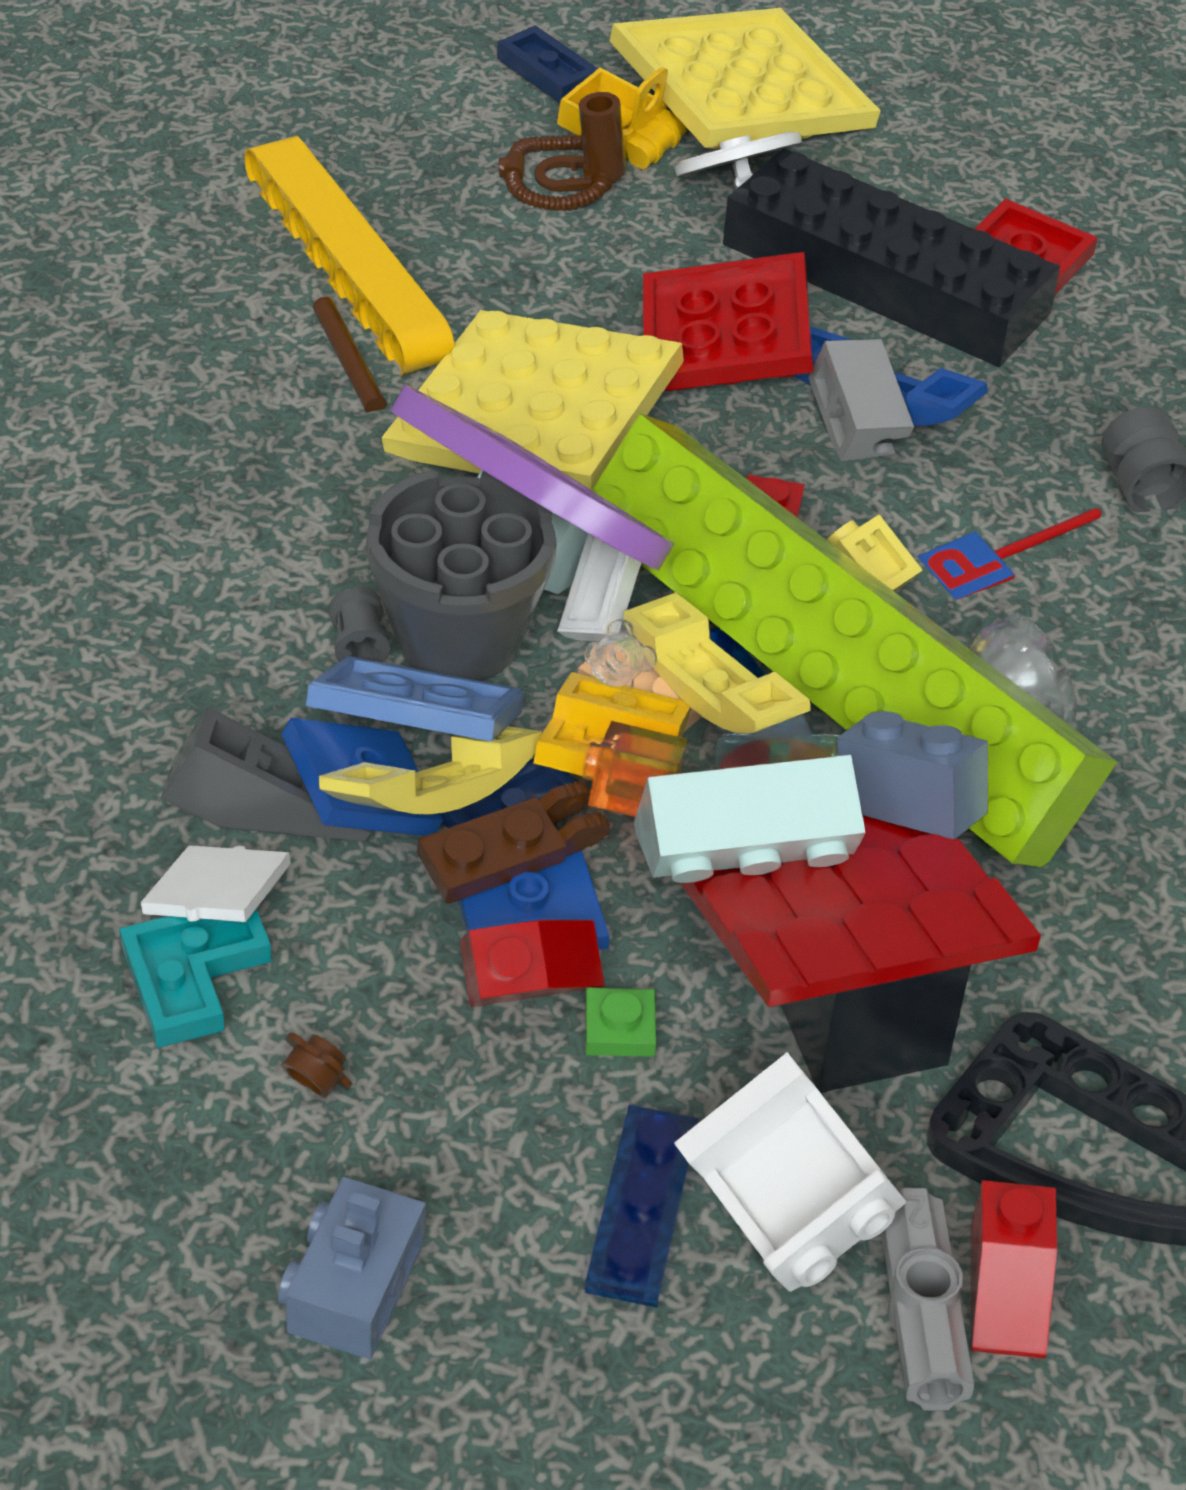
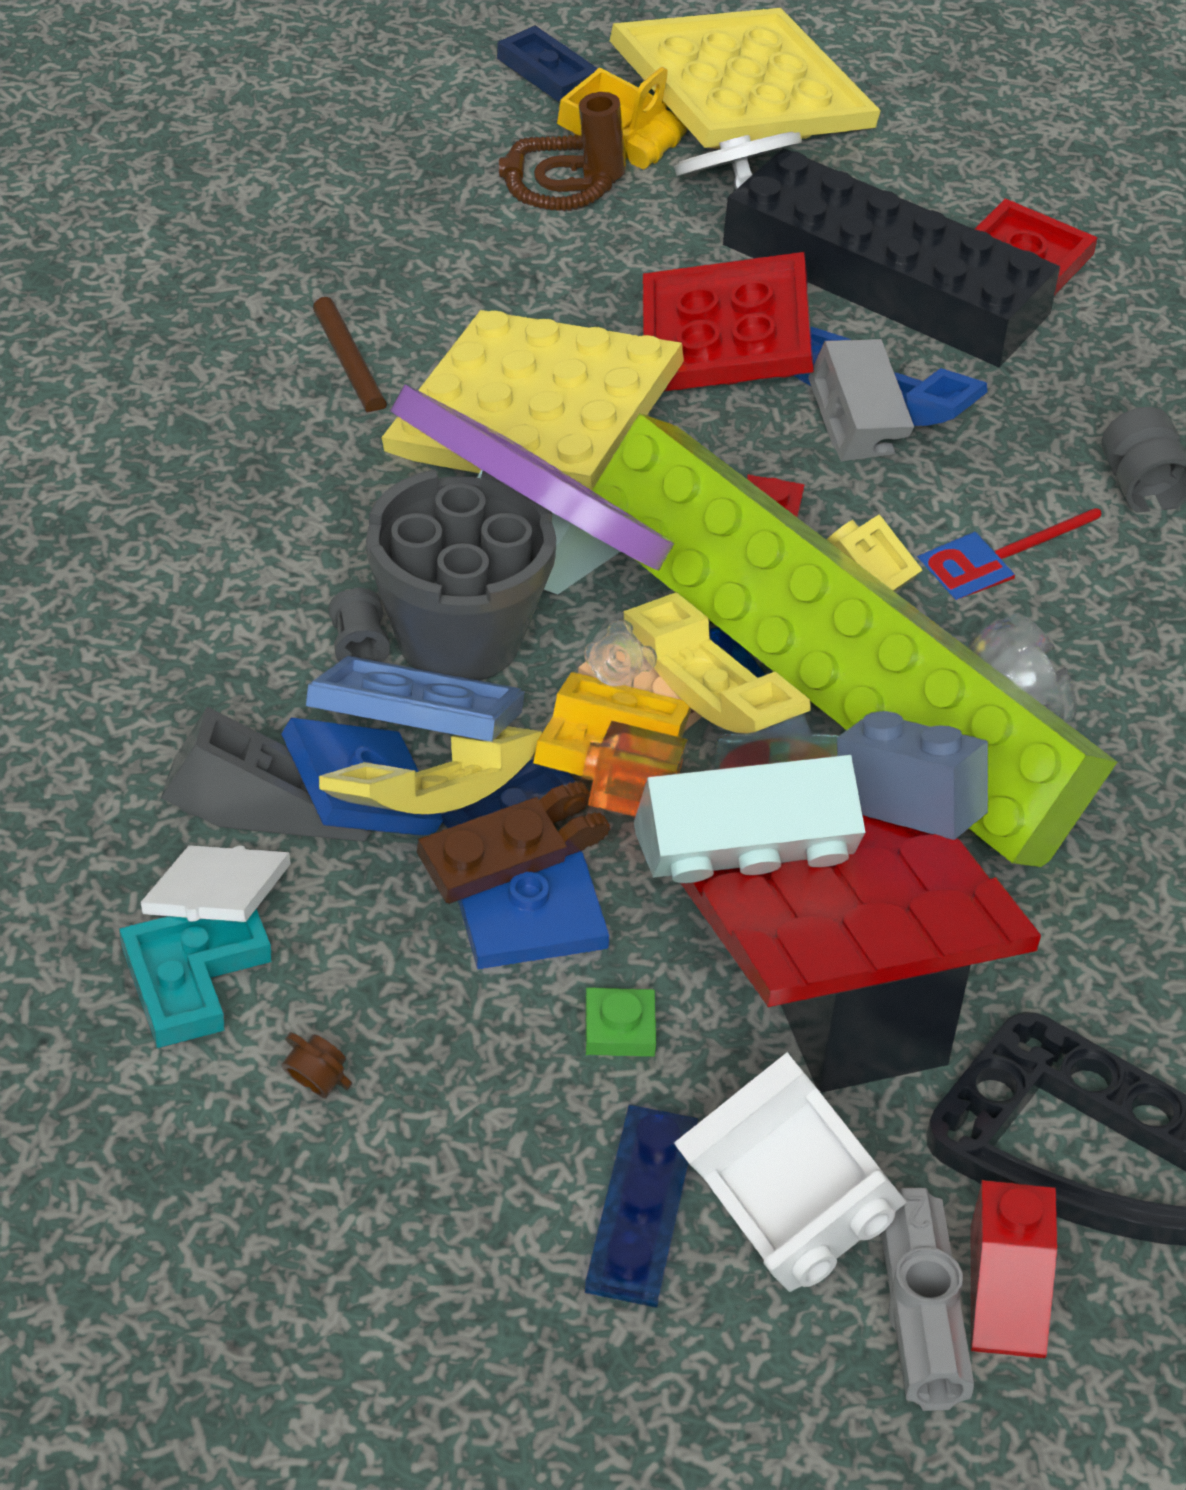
yellow beam [244,136,455,376] -> none
sand blue brick [278,1177,426,1360] -> none
red slope [459,920,605,1008] -> none
white tile [557,533,641,643] -> none

